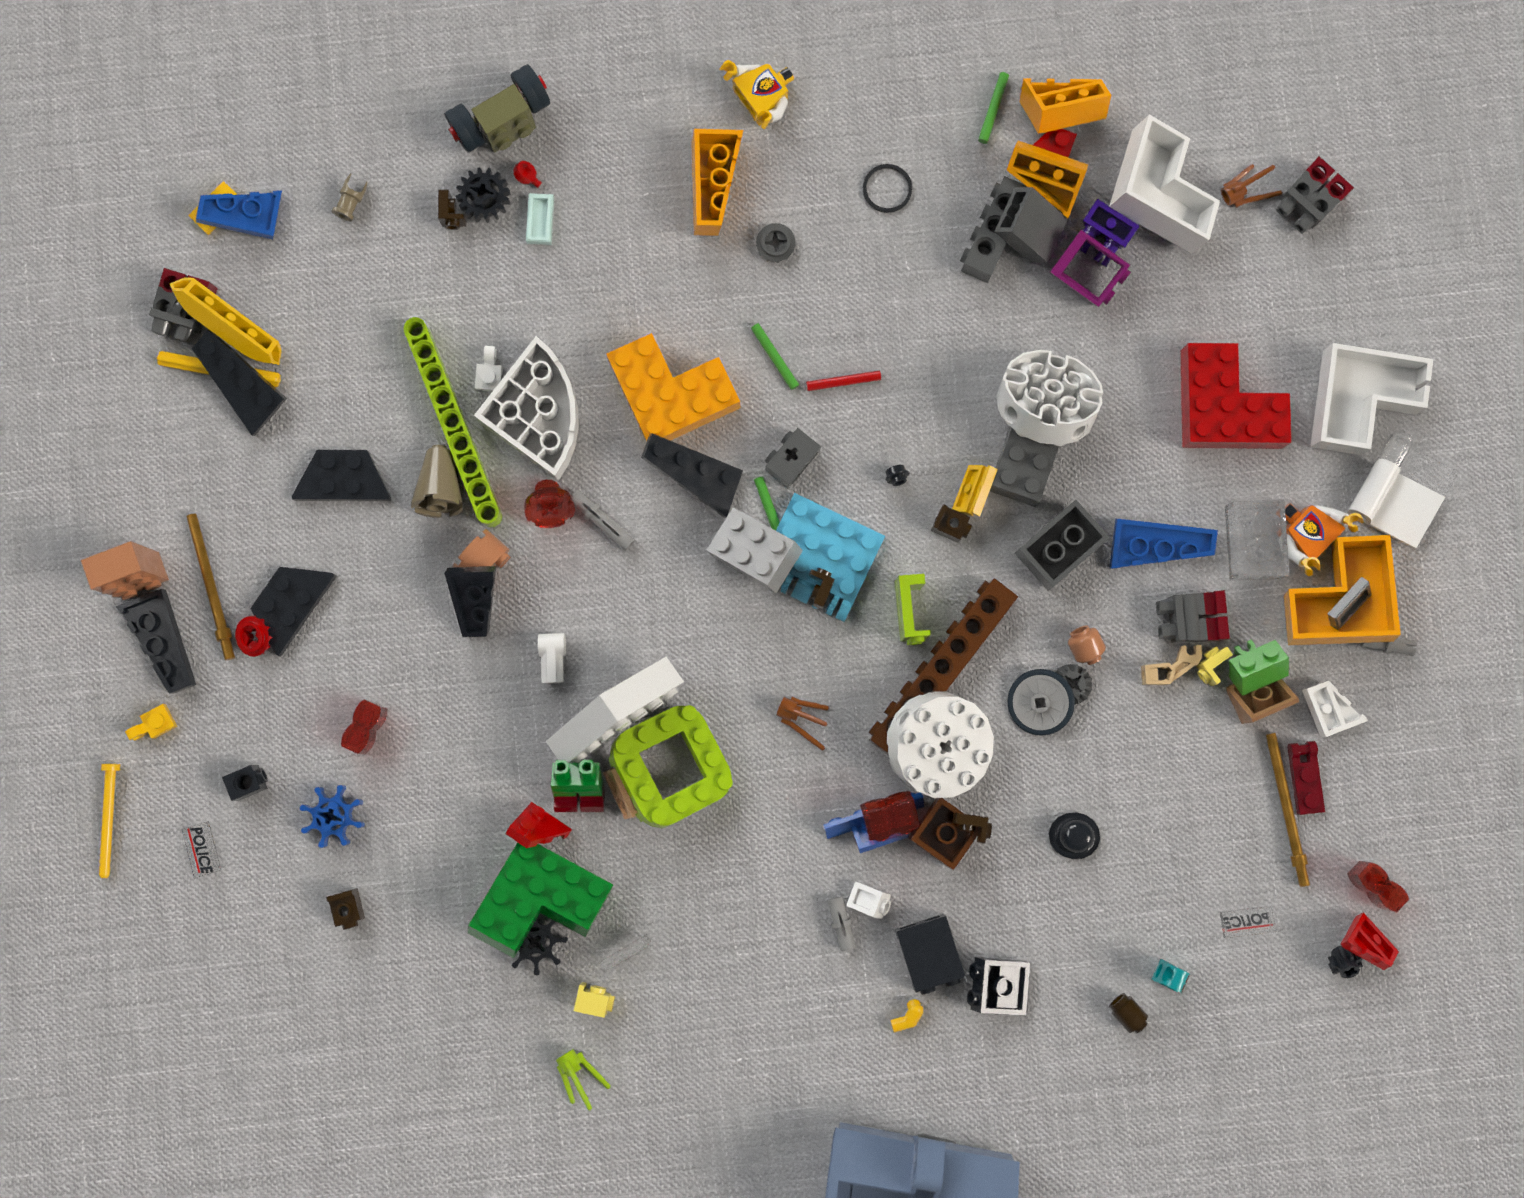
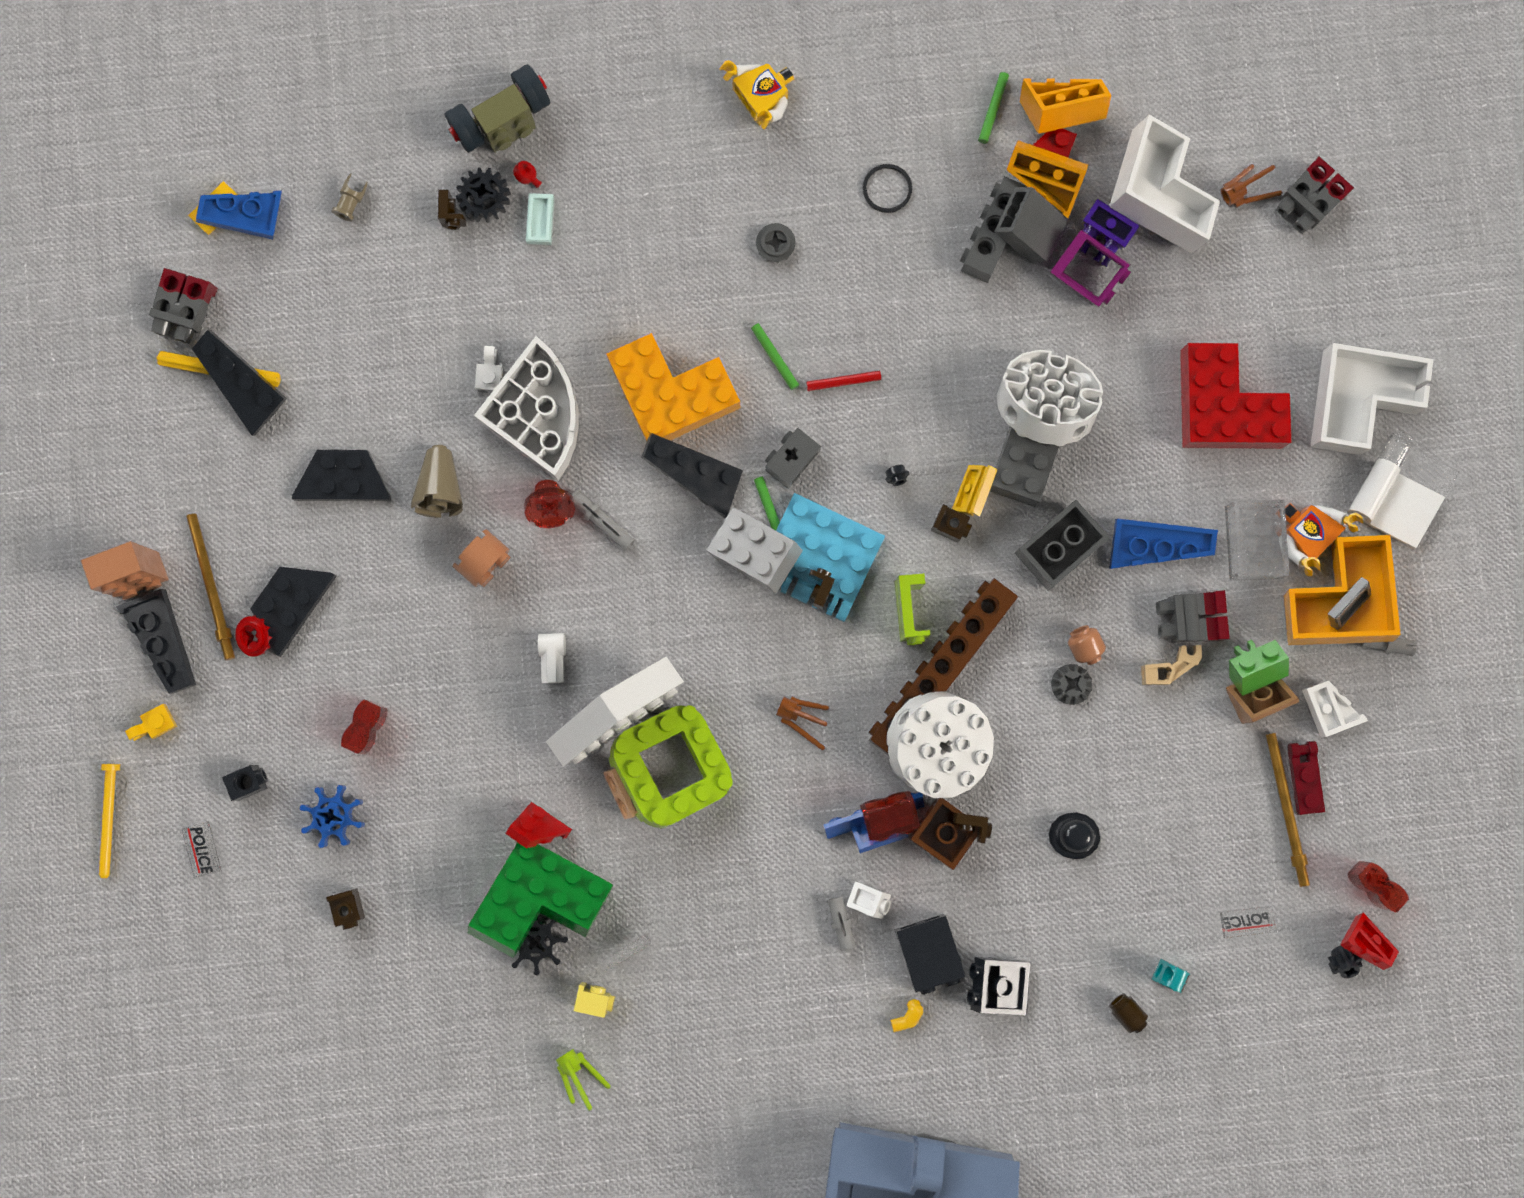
yellow brick [170,278,282,365] -> none
lime beam [404,317,503,528] -> none
black wing [444,566,496,637] -> none
green hips [551,760,605,813] -> none
light orange wedge [691,129,744,236] -> none
light grey wheel [1007,669,1075,736] -> none
light yellow bracket [1196,646,1233,686] -> none

